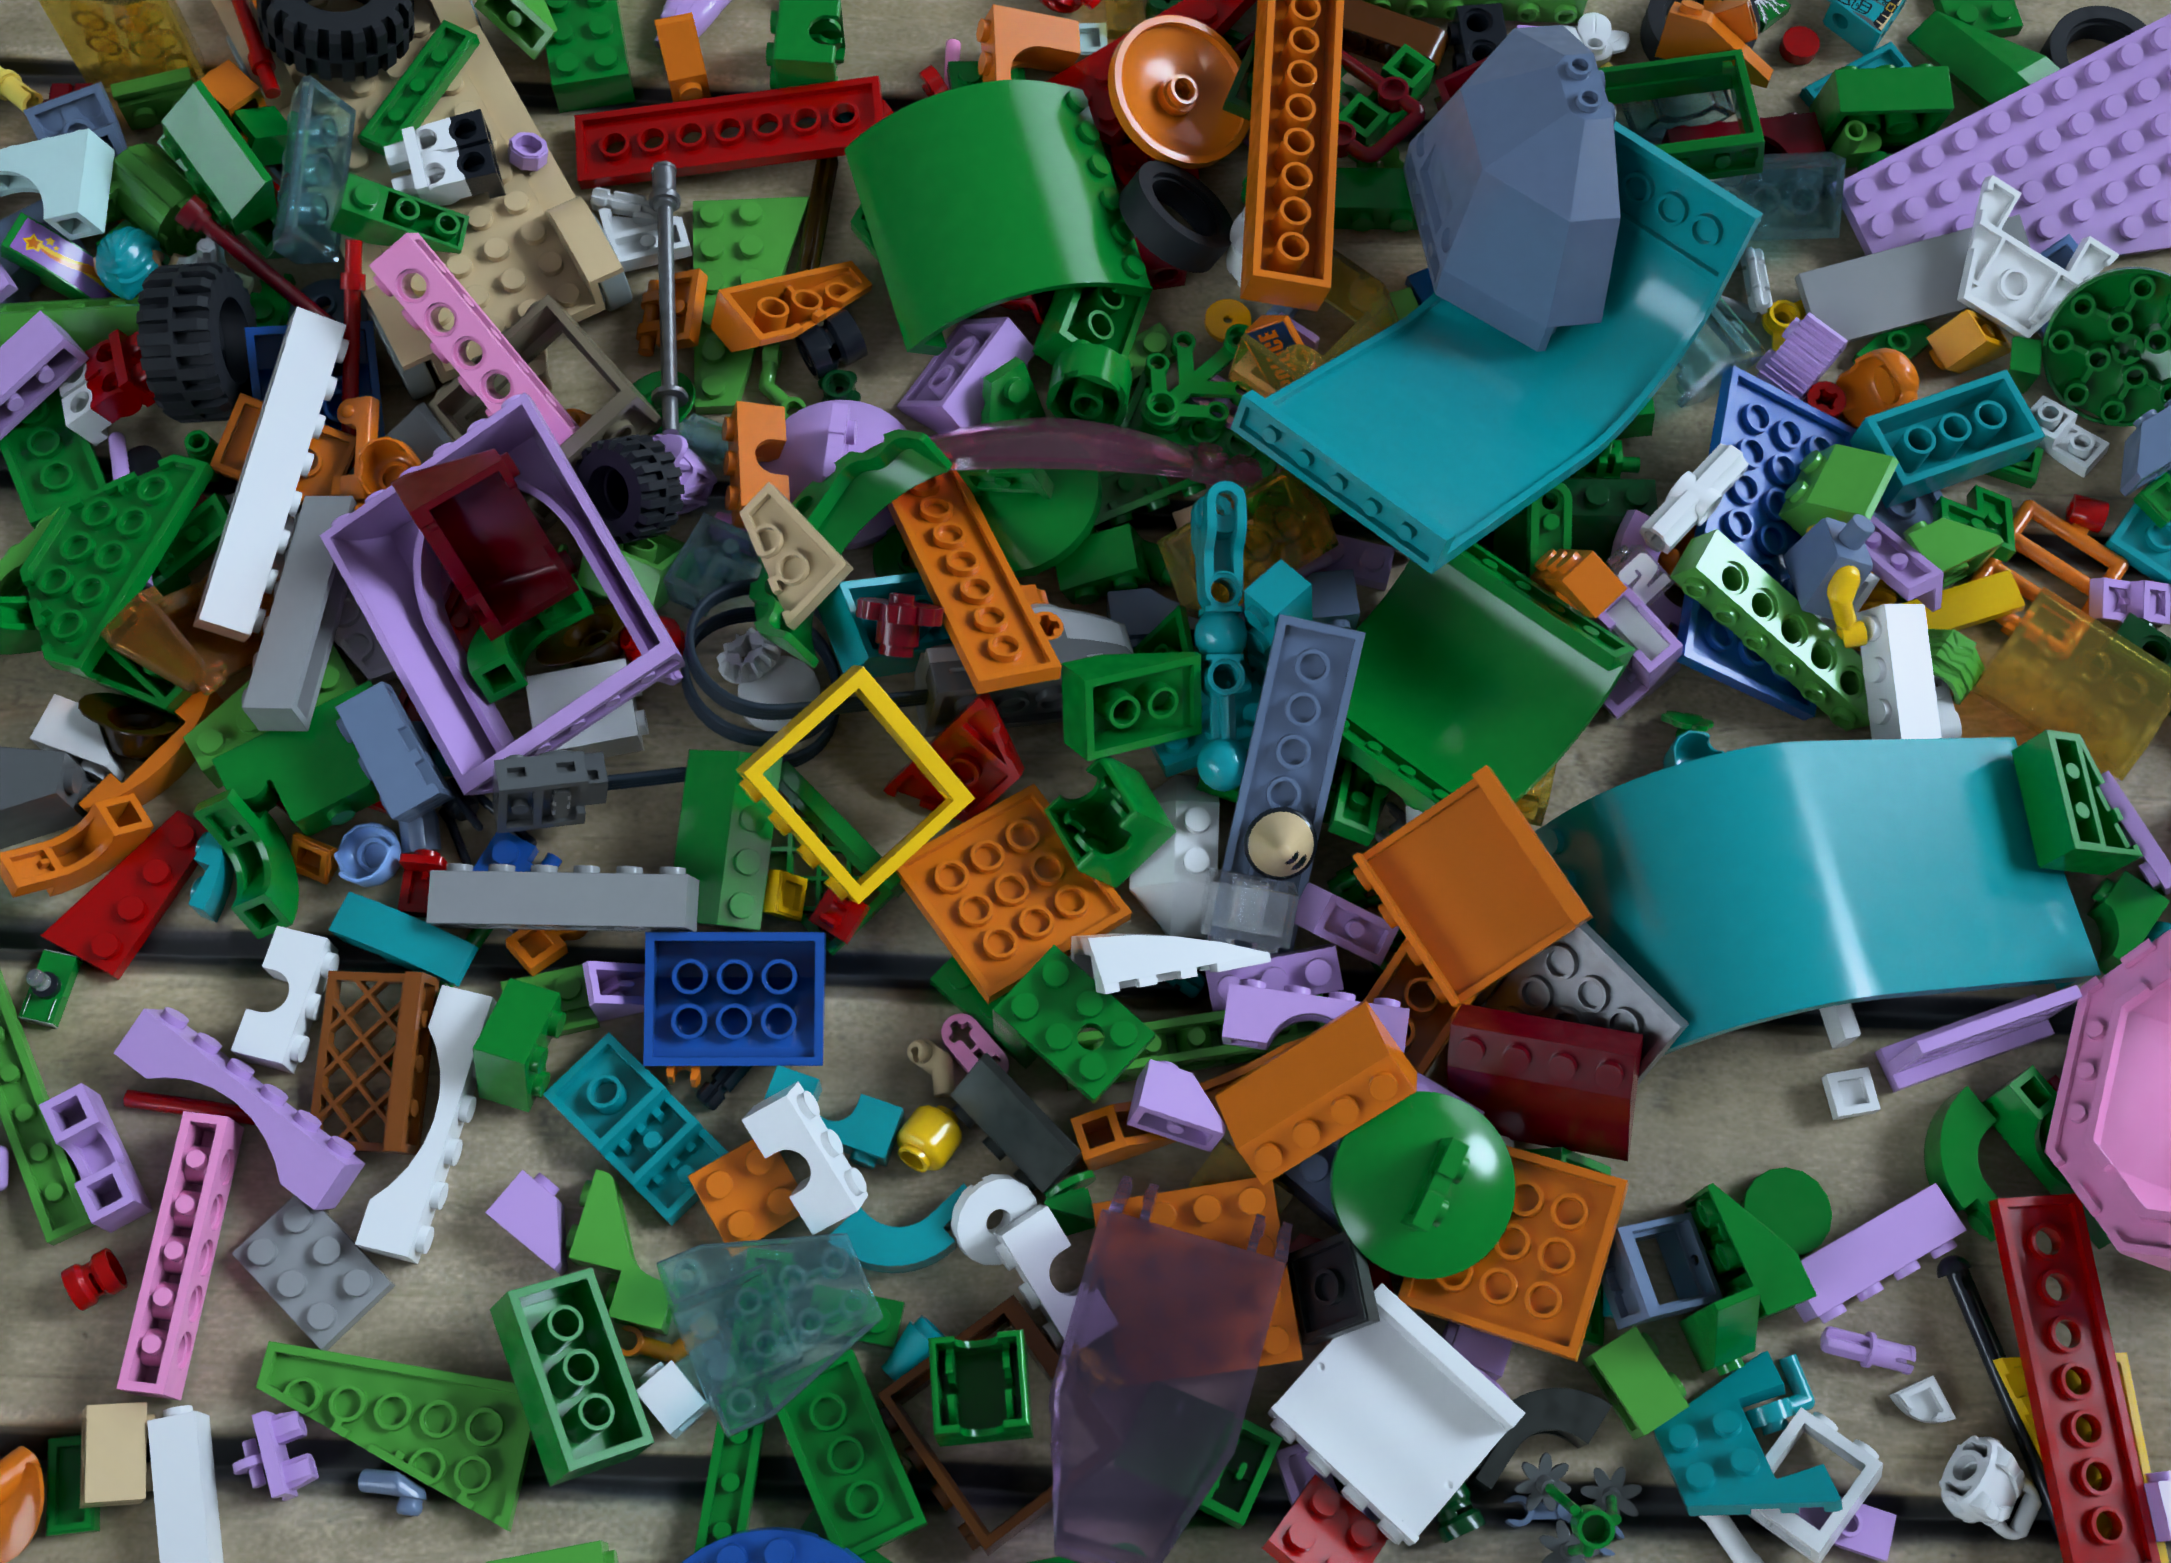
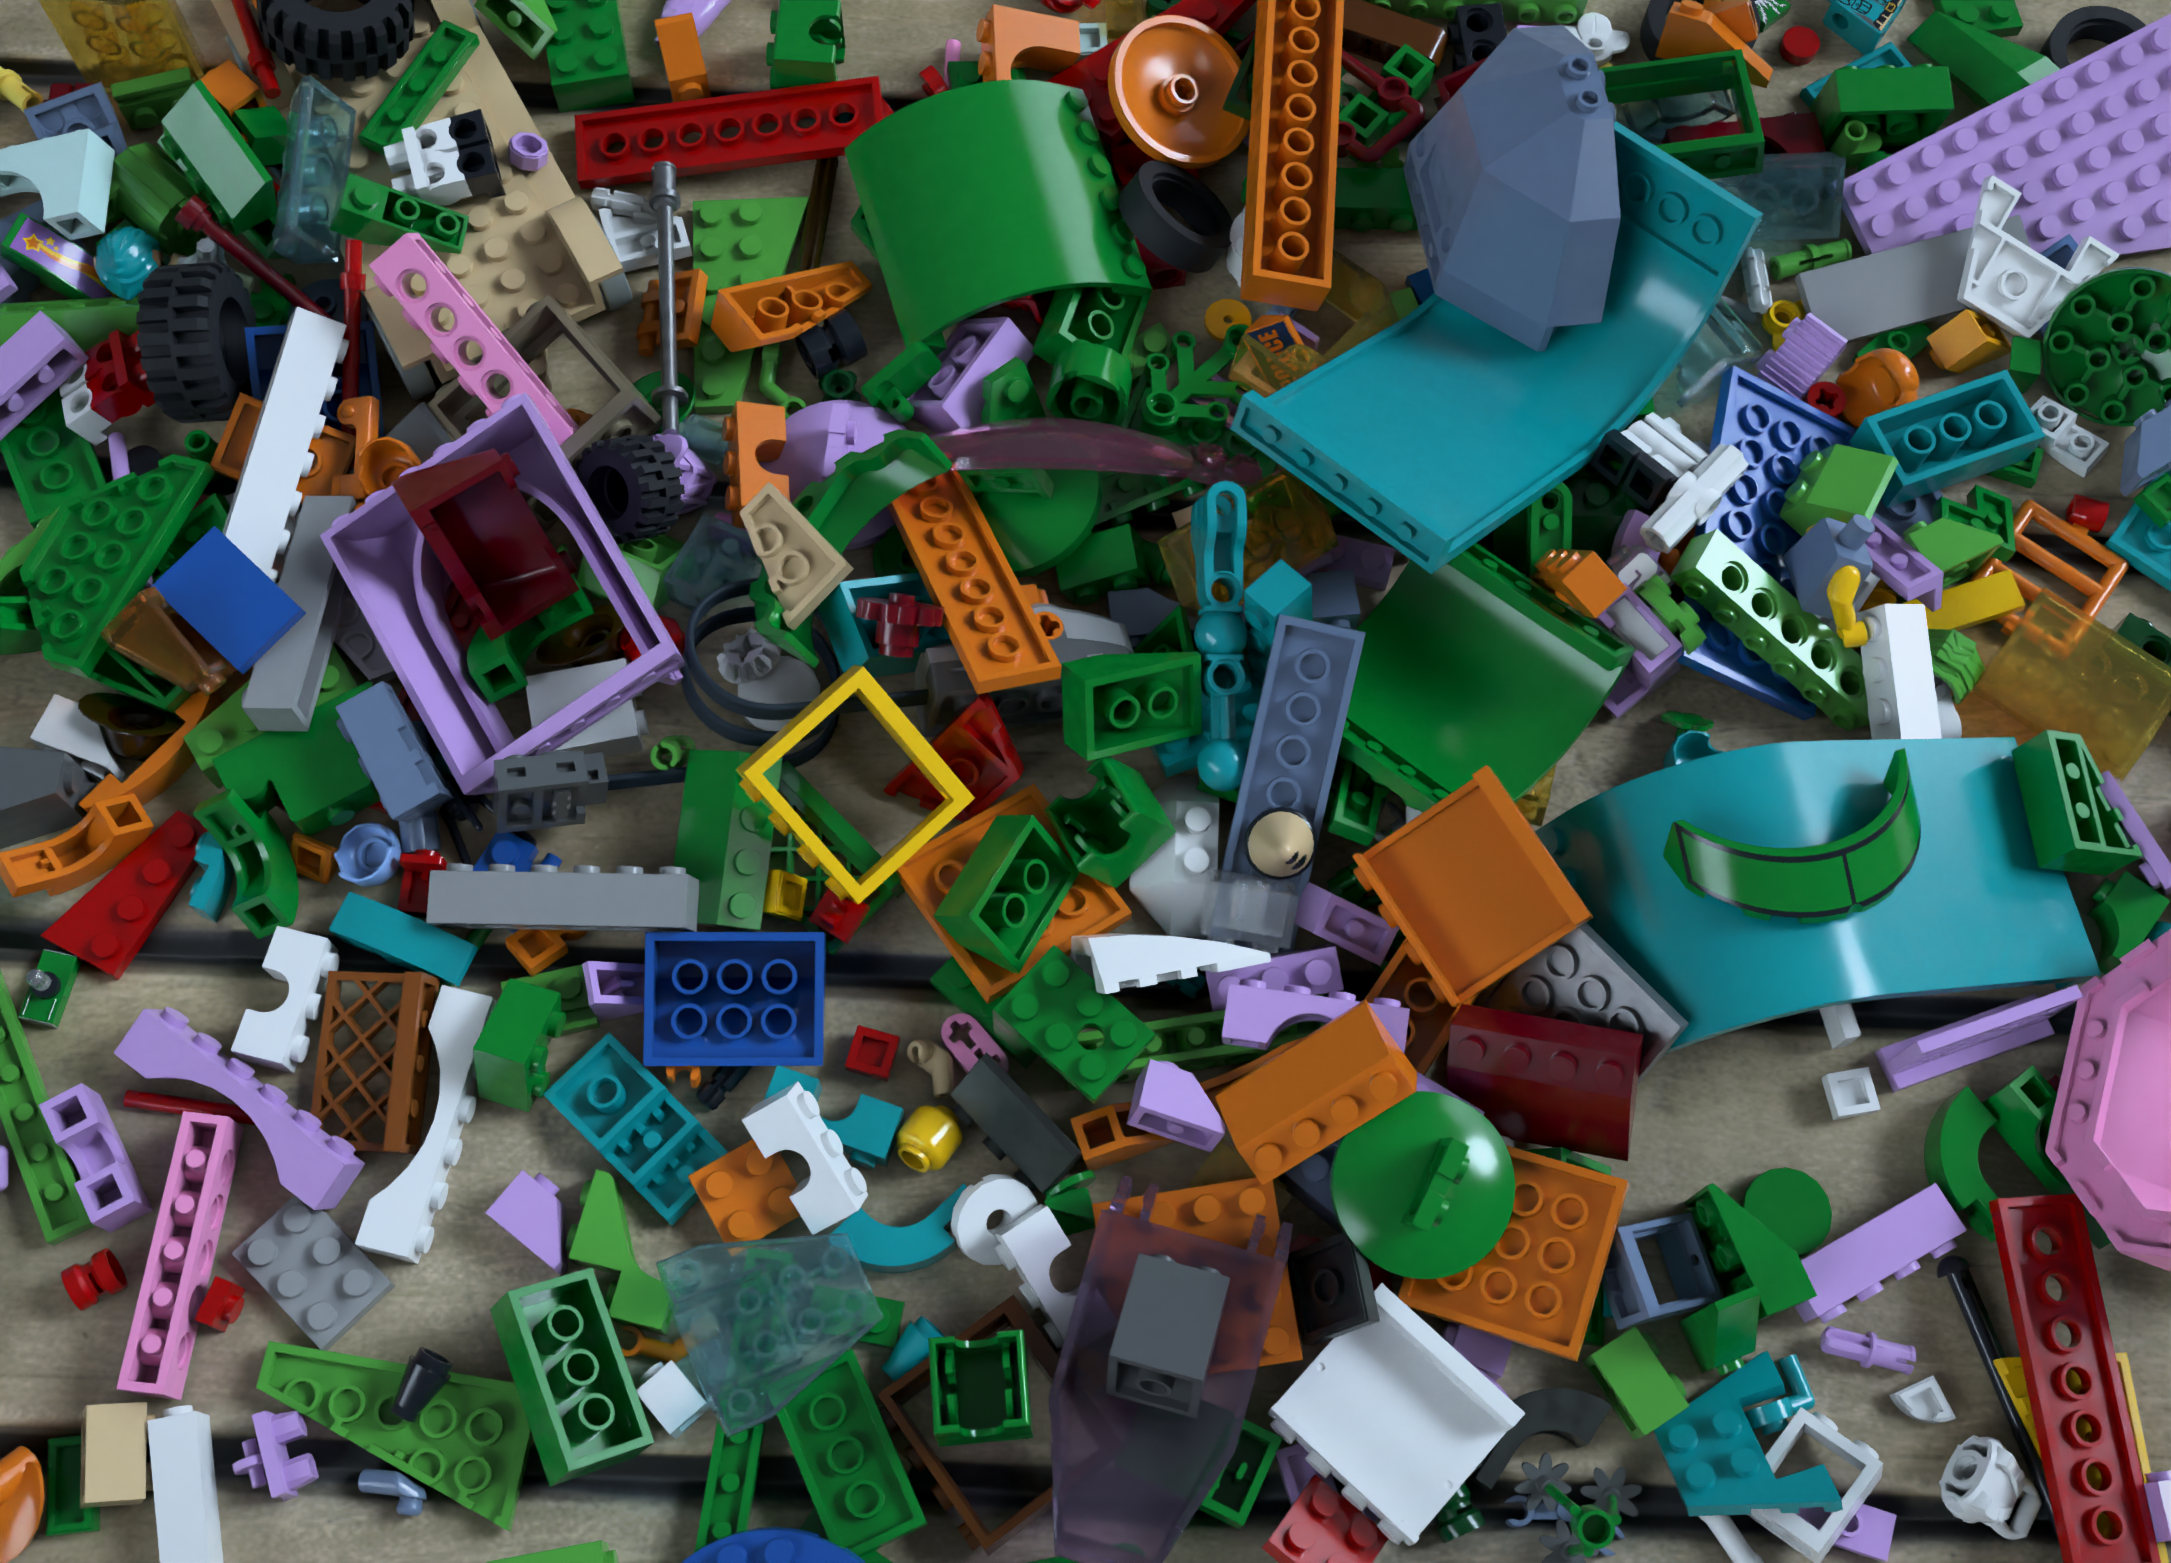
lavender slope [2089,577,2171,625] -> none
none -> blue tile [151,526,306,674]
none -> red plate [194,1276,246,1332]
none -> black cone [390,1347,453,1422]
none -> bright green pin [650,735,696,770]
none -> red plate [845,1025,901,1082]
none -> green piece [861,341,941,423]
none -> green slope [933,815,1080,973]
none -> dark grey slope [1106,1253,1230,1419]
none -> hips [1590,412,1710,511]
none -> bright green plate [1633,574,1707,655]
none -> green windscreen [1663,748,1921,924]
none -> bright green pin [1769,238,1852,280]

